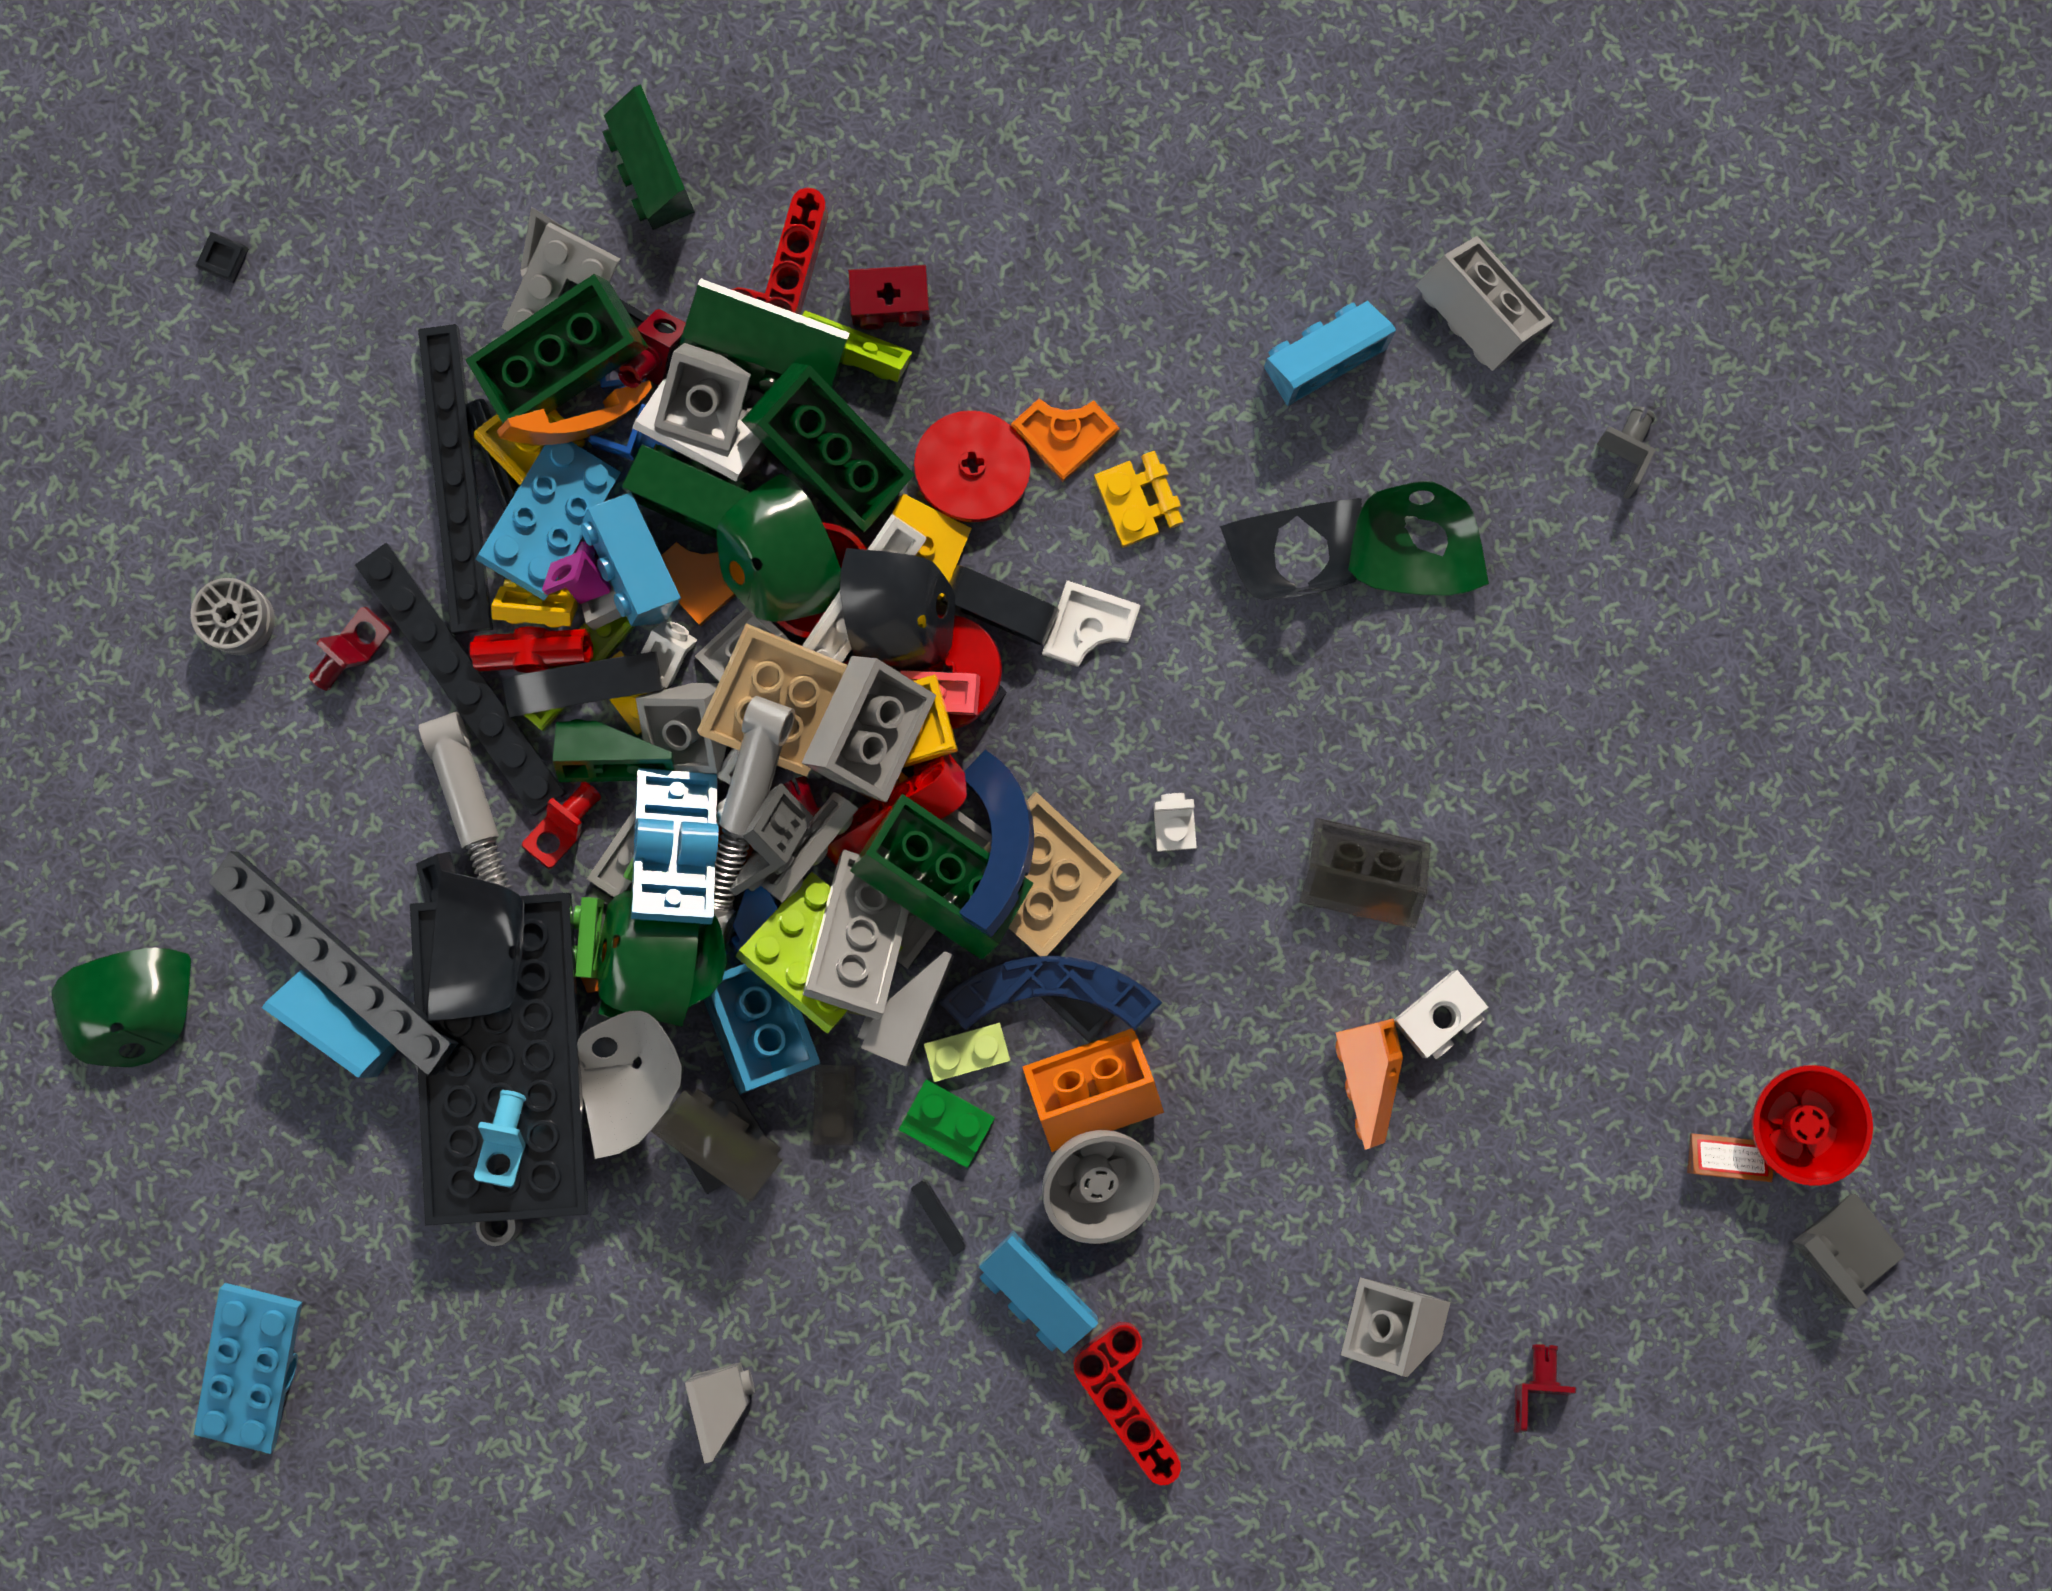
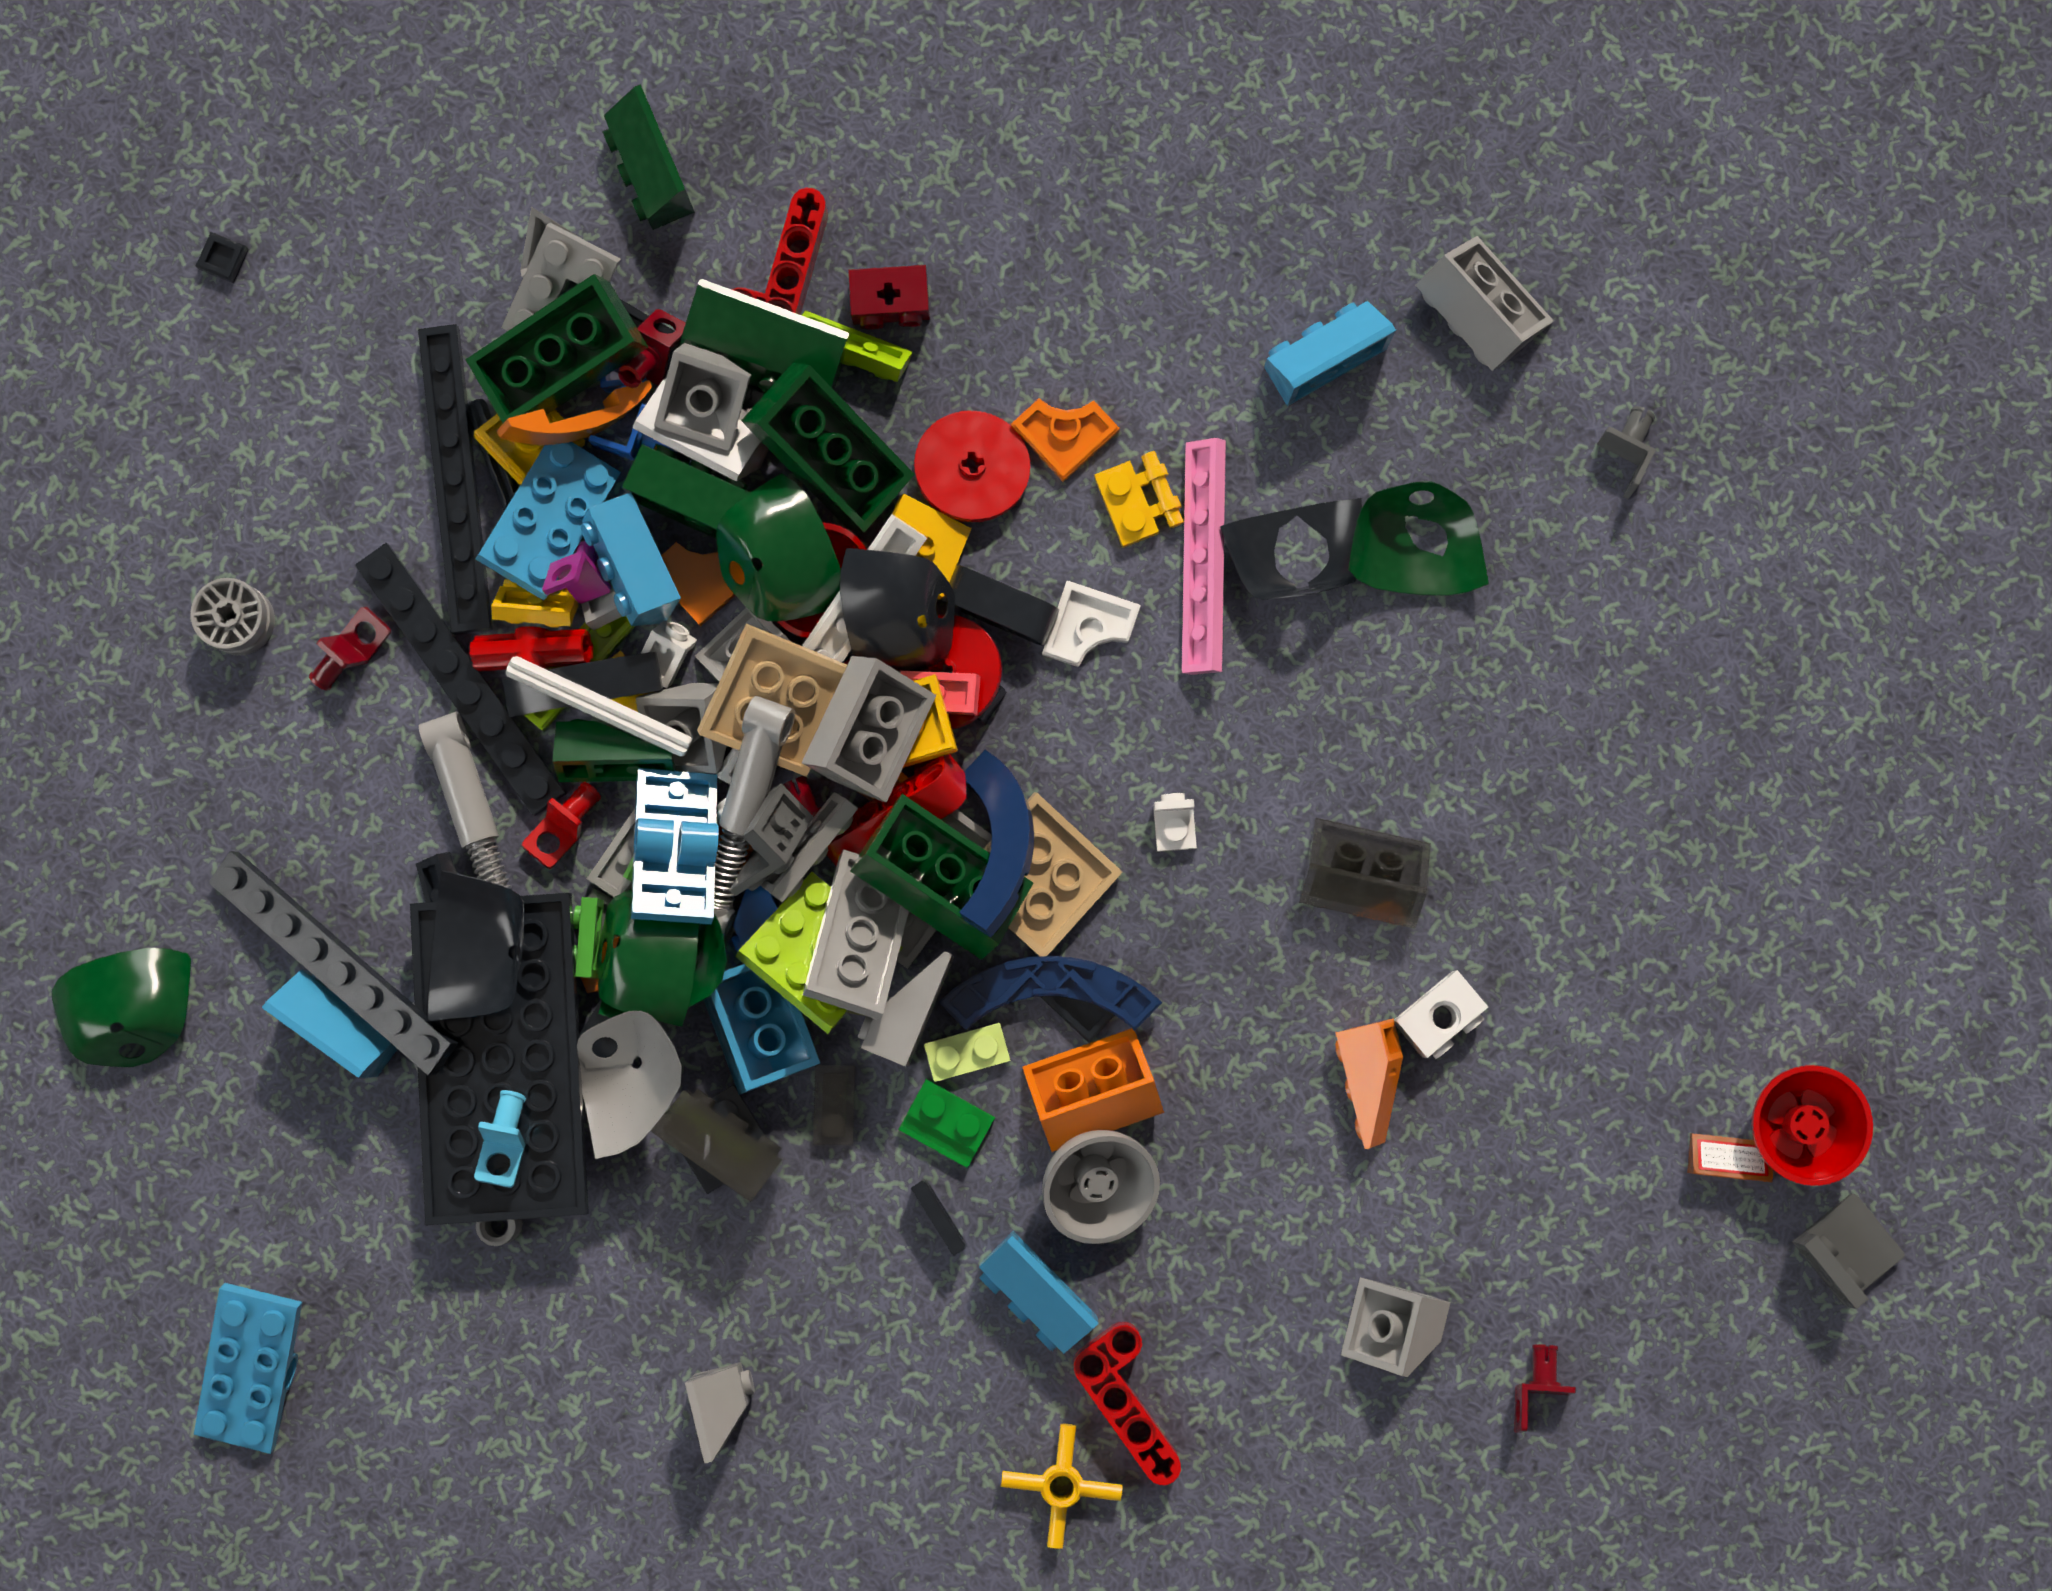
none -> white axle [506,656,692,756]
none -> yellow bar [1001,1424,1122,1549]
none -> bright pink plate [1182,438,1226,675]

